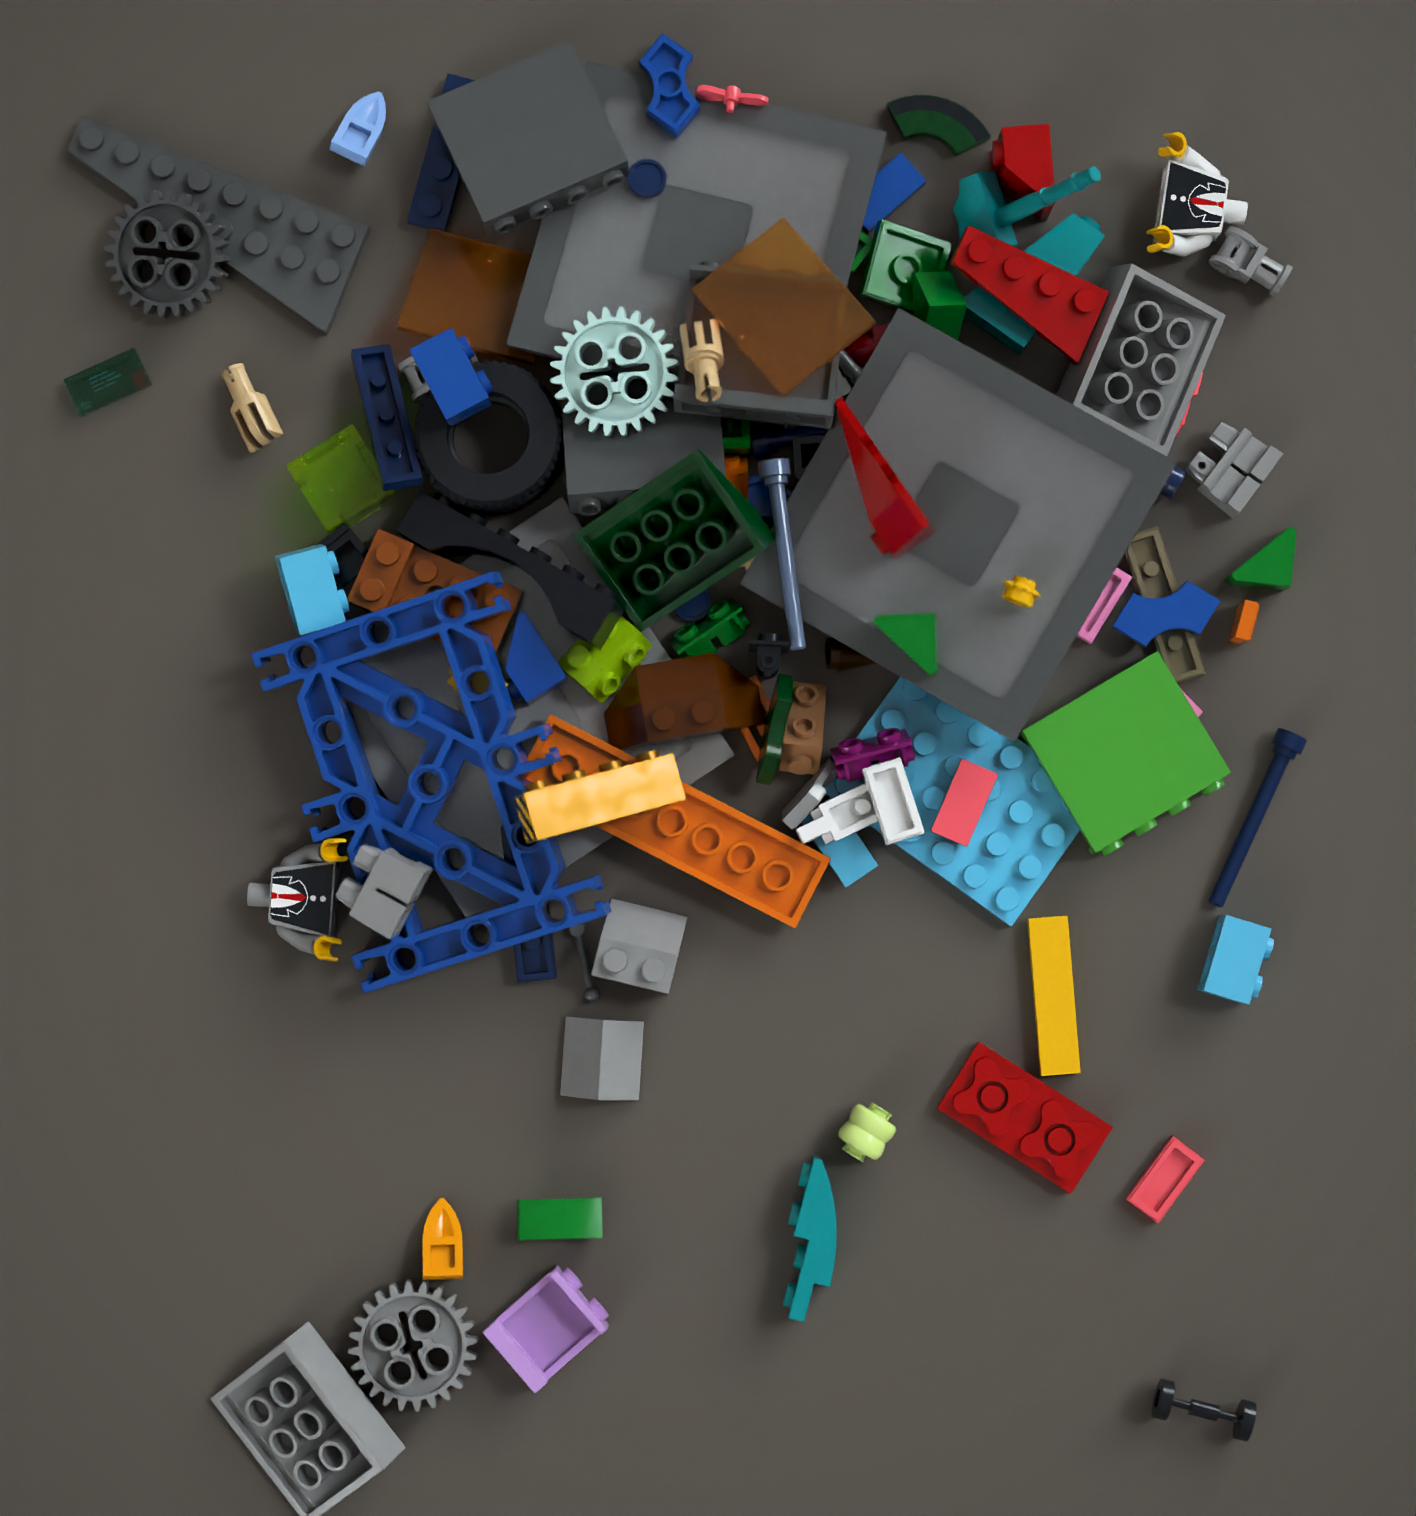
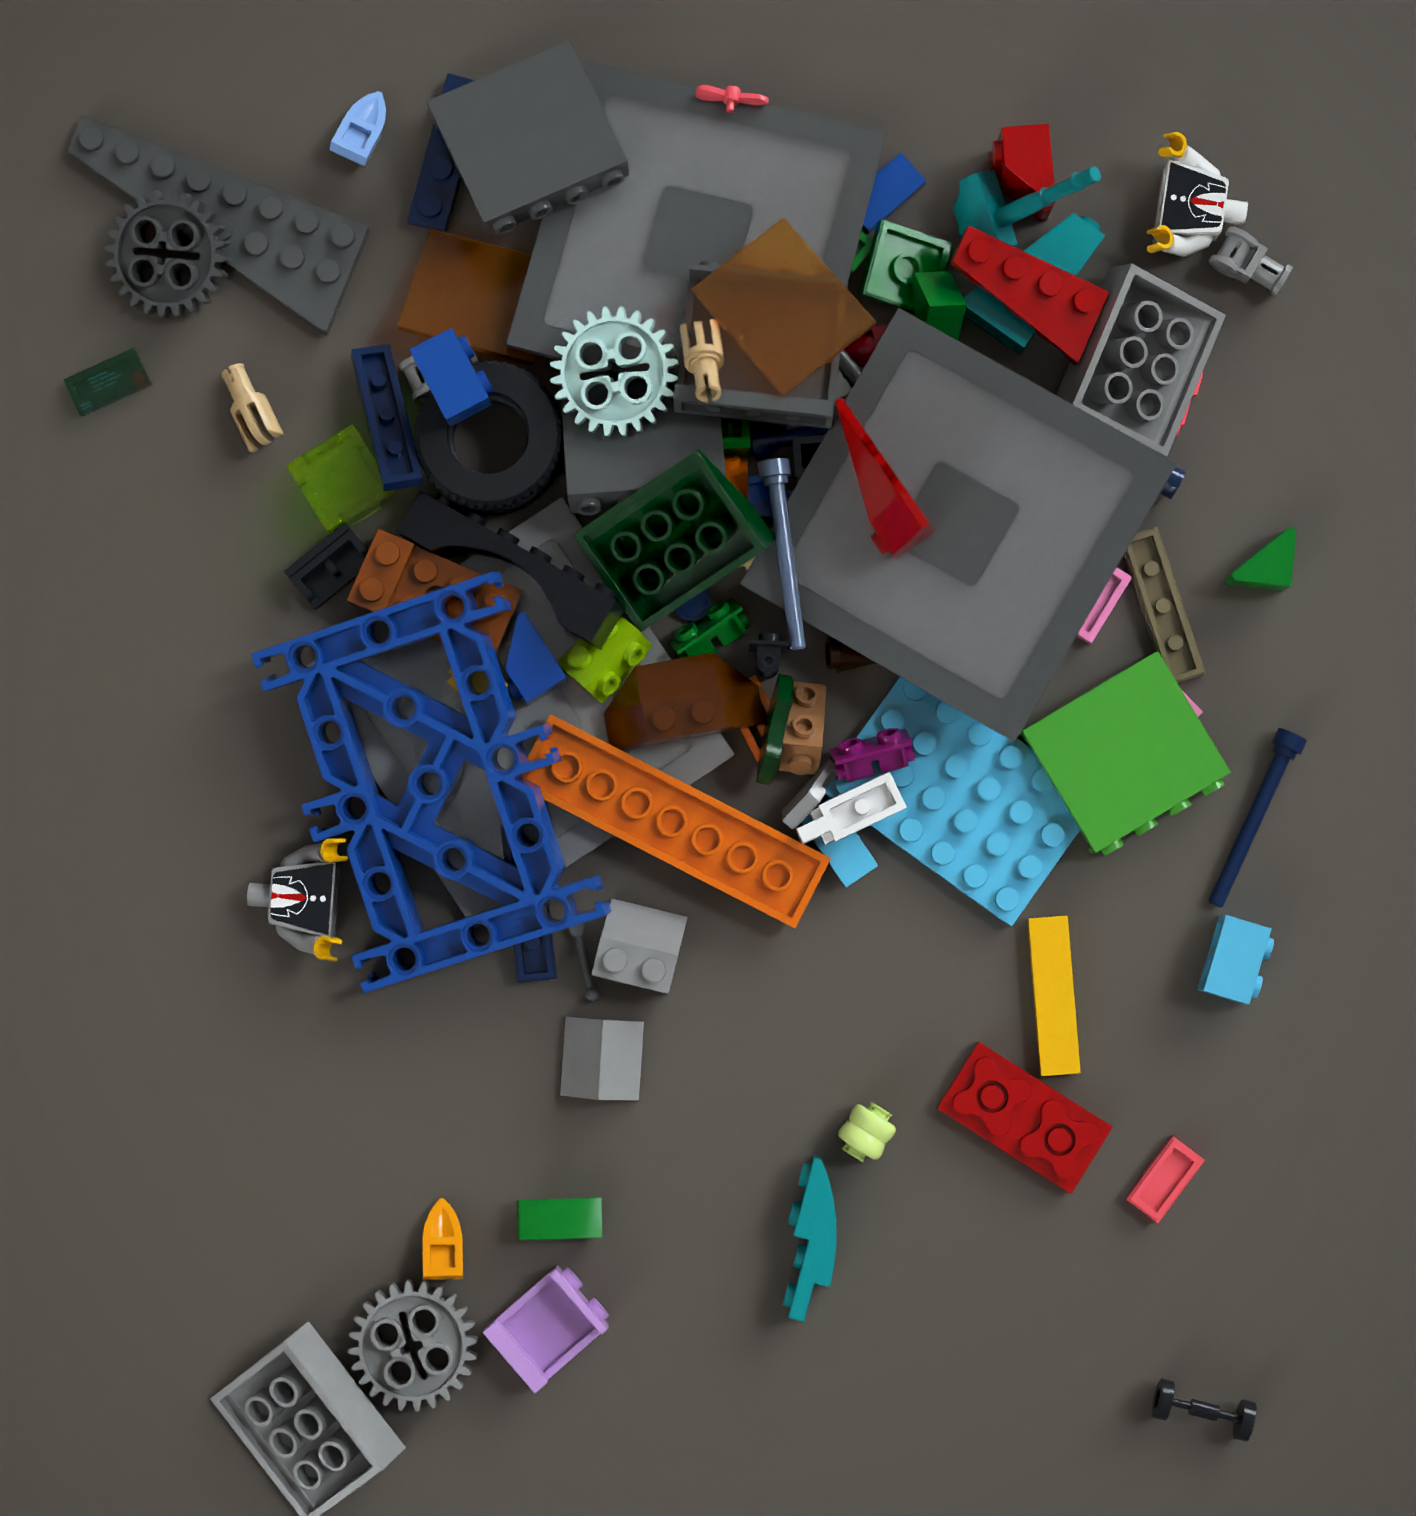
medium azure brick [274,544,349,635] -> none
light grey hips [335,844,433,939] -> none
brick [514,749,686,844] -> none
dark blue piece [628,159,667,198] -> none
blue tile [639,33,700,139] -> none
white tile [862,757,925,846] -> none
green slope [872,613,939,678] -> none
dark green tile [886,95,991,157] -> none
coral tile [930,758,998,847] -> none
yellow plate [1001,575,1040,609] -> none
blue tile [1111,580,1221,648] -> none
light grey hips [1185,422,1284,519] -> none
orange tile [1228,599,1260,645] -> none

